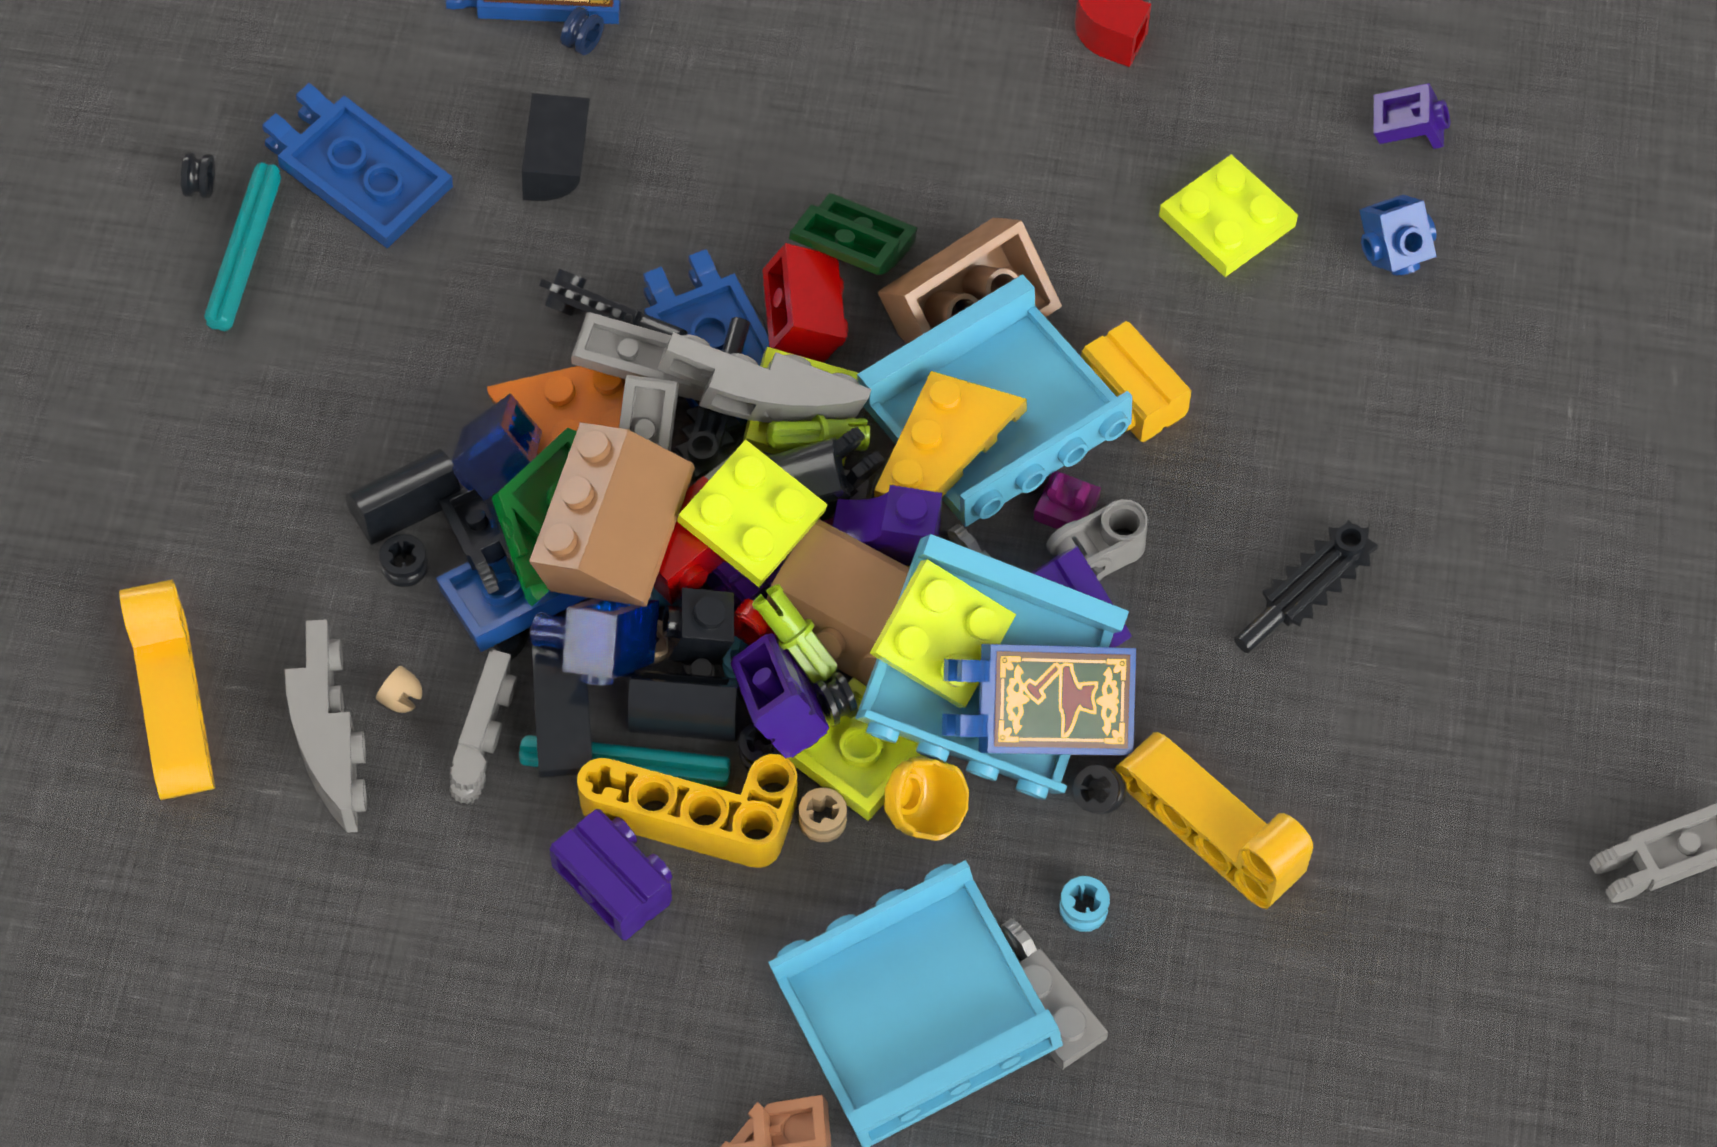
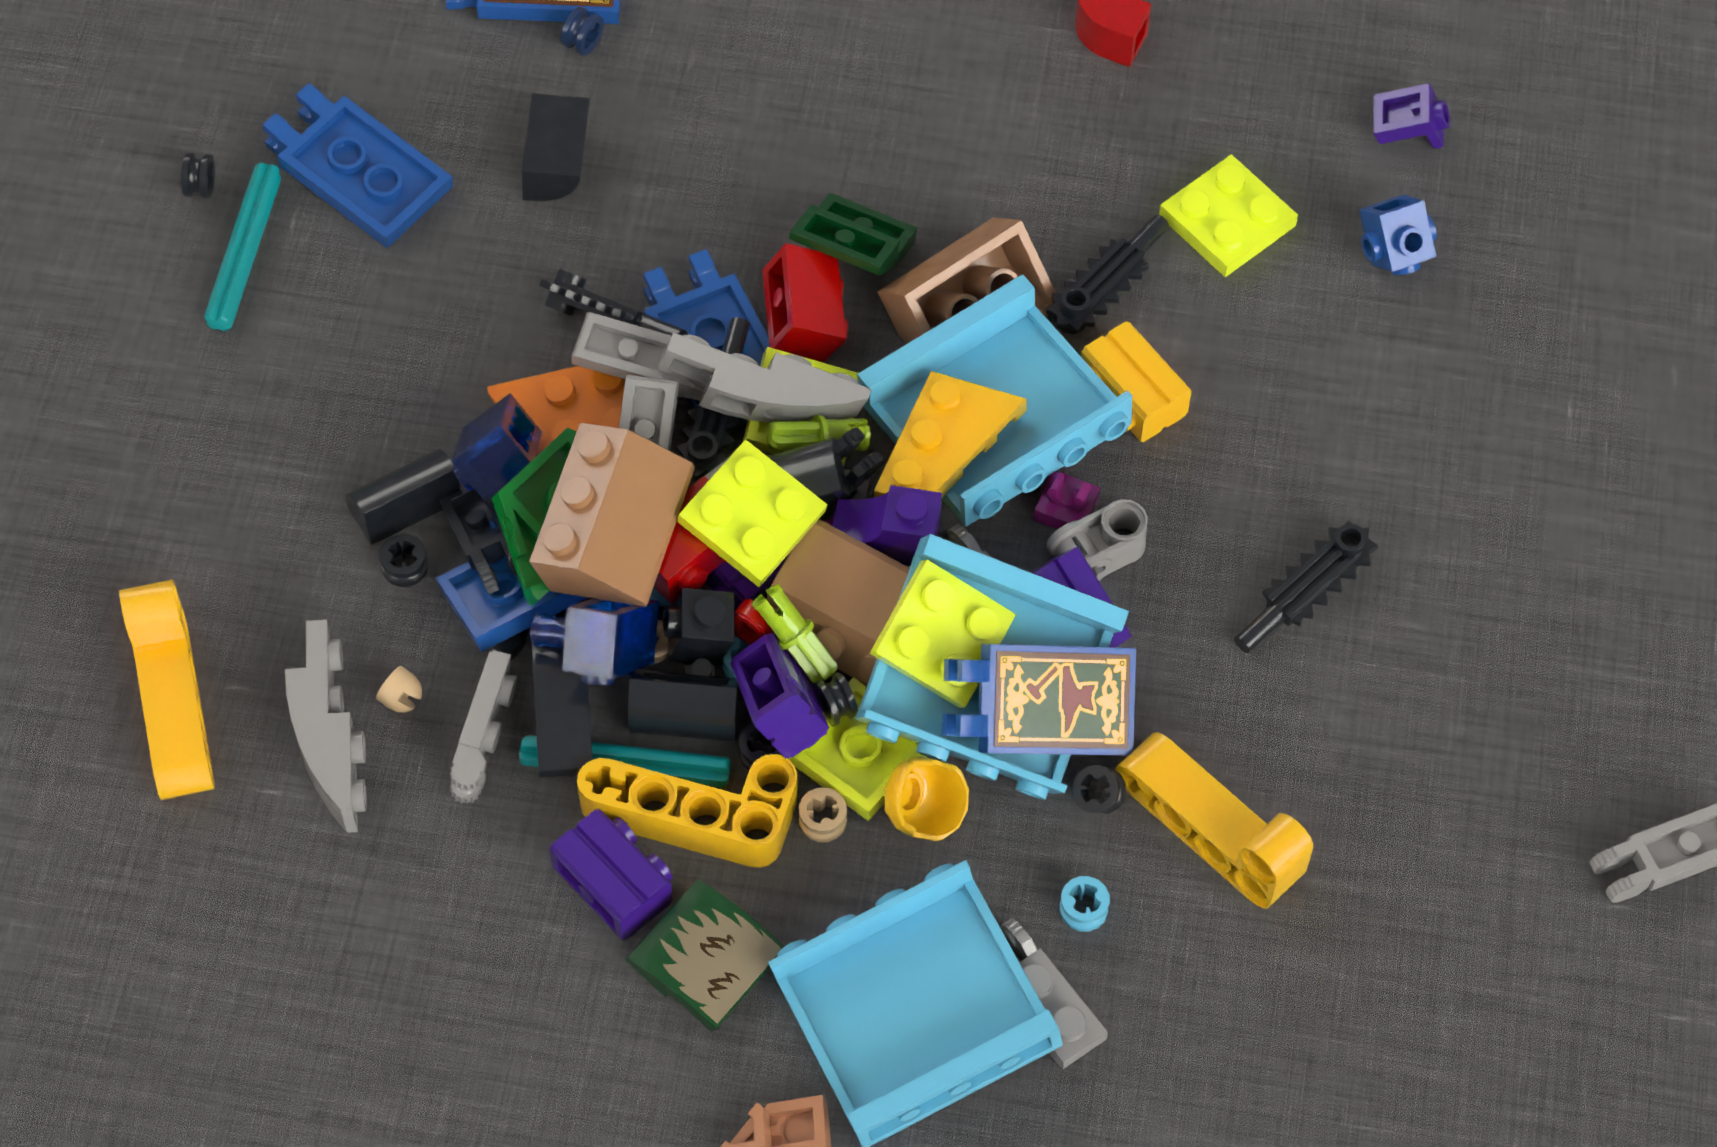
none -> slope [625,879,785,1032]
none -> black piece [1046,215,1169,334]

